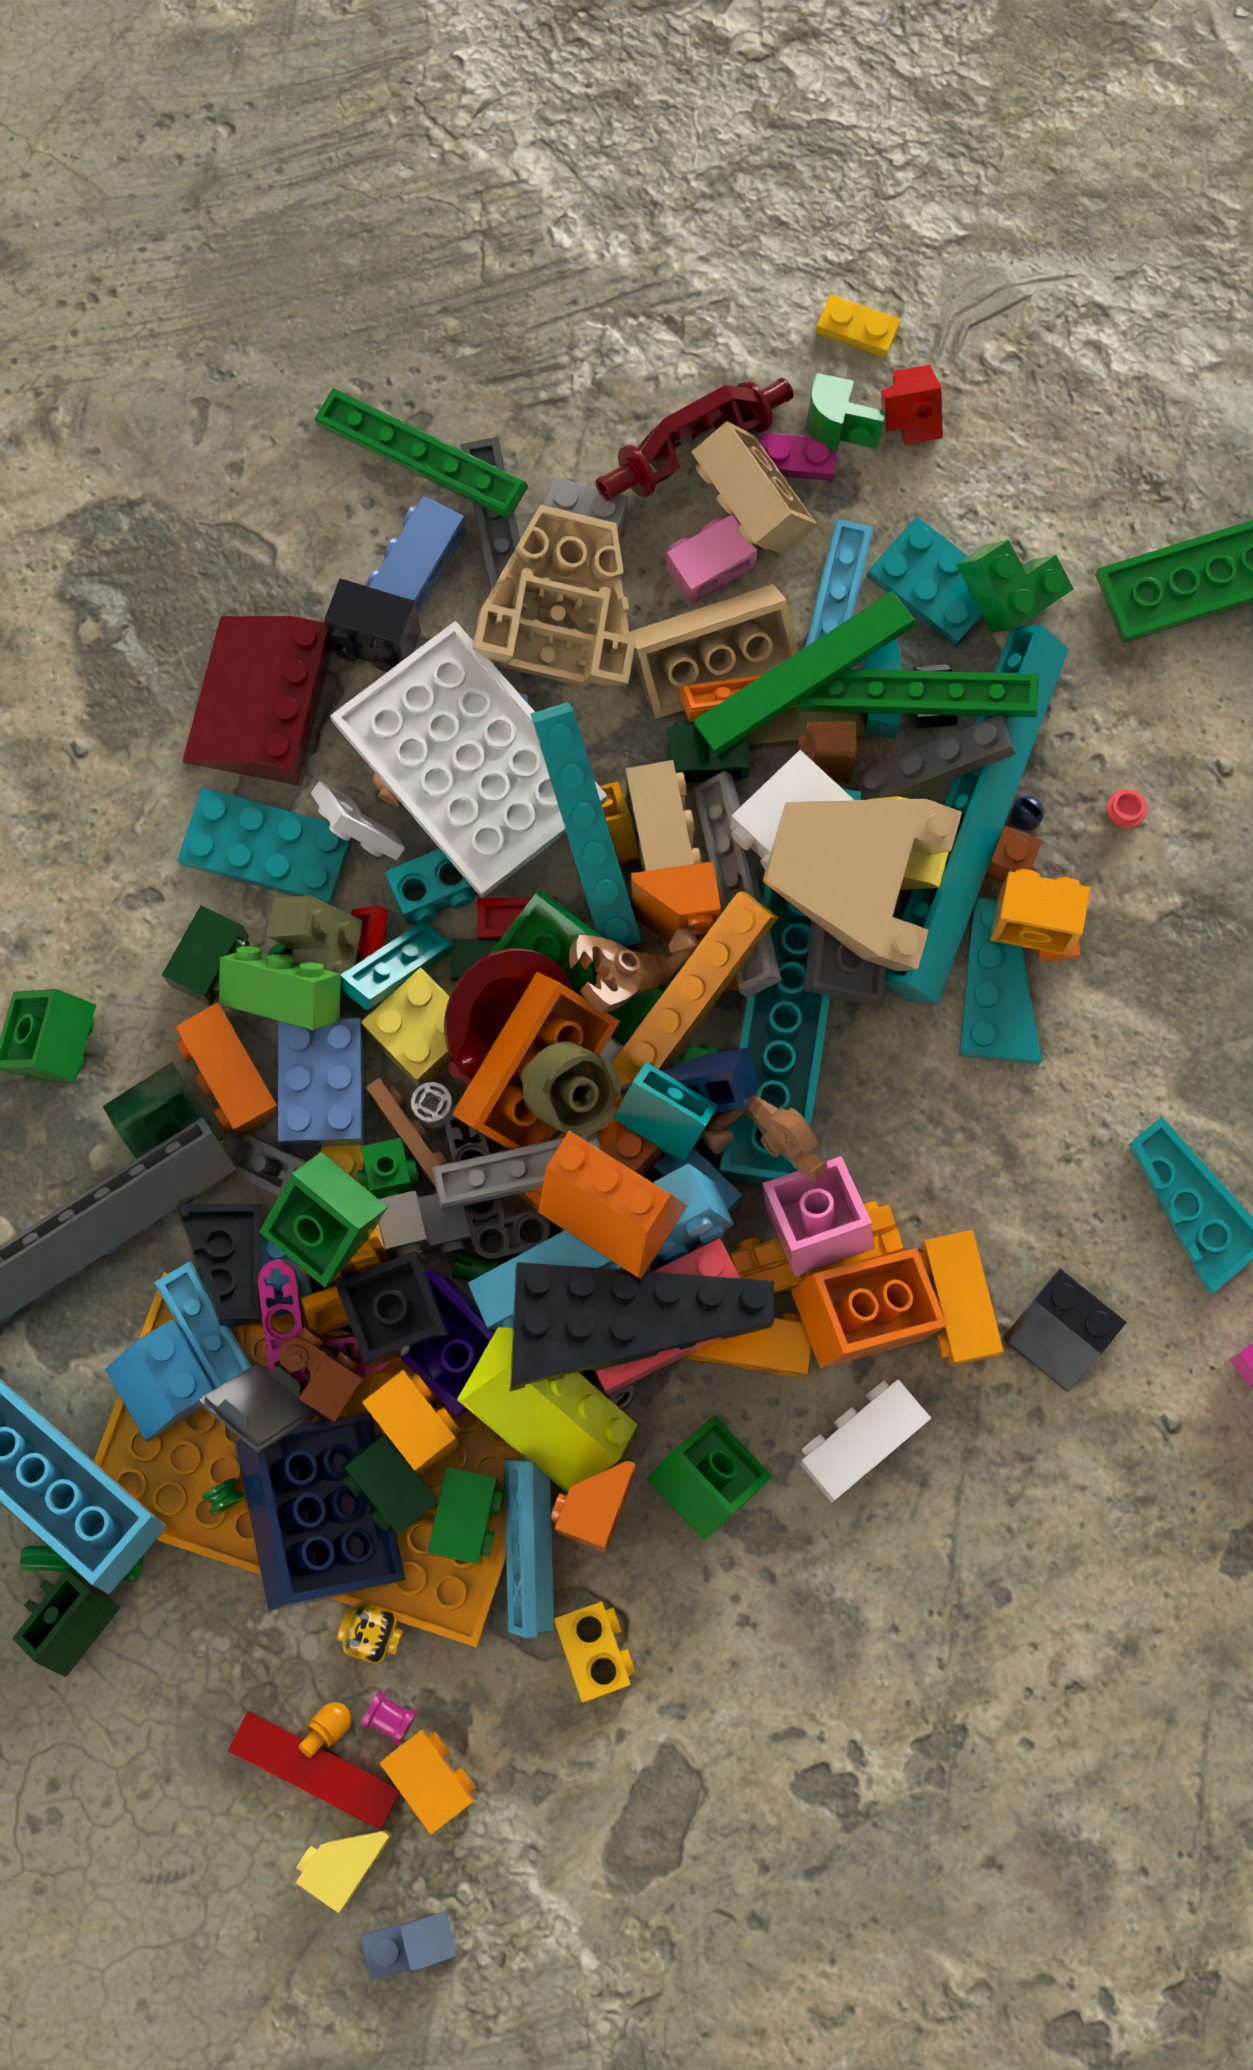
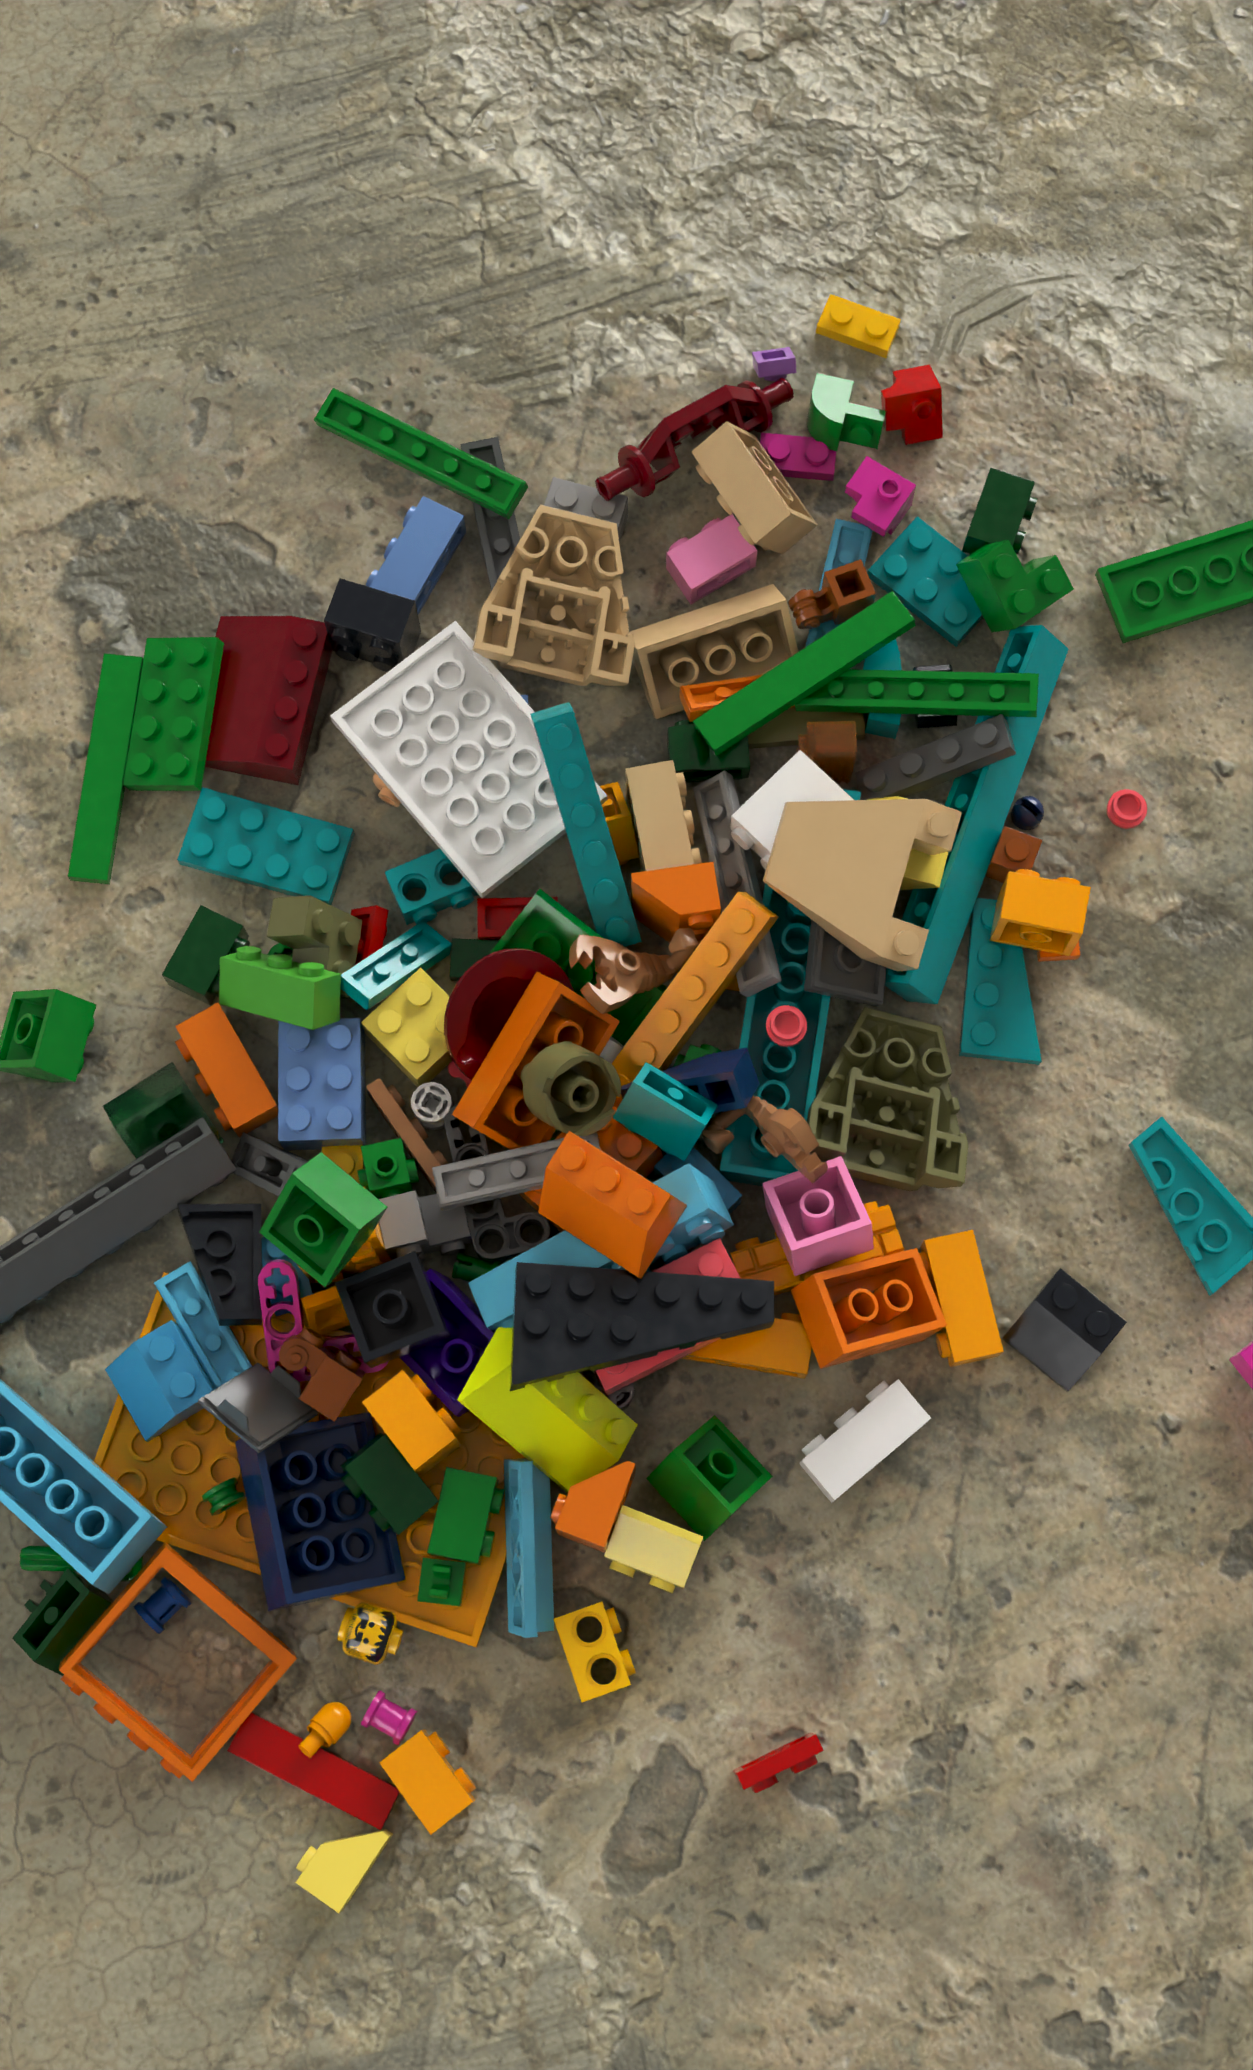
white plate [311,780,405,861] -> none
sand blue slope [360,1911,457,1981] -> none
none -> orange window [59,1542,297,1782]
none -> green tile [68,653,143,885]
none -> green plate [123,637,224,791]
none -> blue bush [134,1576,191,1634]
none -> green tile [417,1558,467,1606]
none -> light yellow slope [604,1505,703,1594]
none -> red plate [733,1732,824,1793]
none -> medium lavender plate [752,347,797,381]
none -> coral plate [766,1005,807,1047]
none -> dark orange brick [788,559,876,629]
none -> olive wedge [807,1007,968,1191]
none -> dark pink brick [845,456,916,537]
none -> dark green brick [962,468,1038,555]

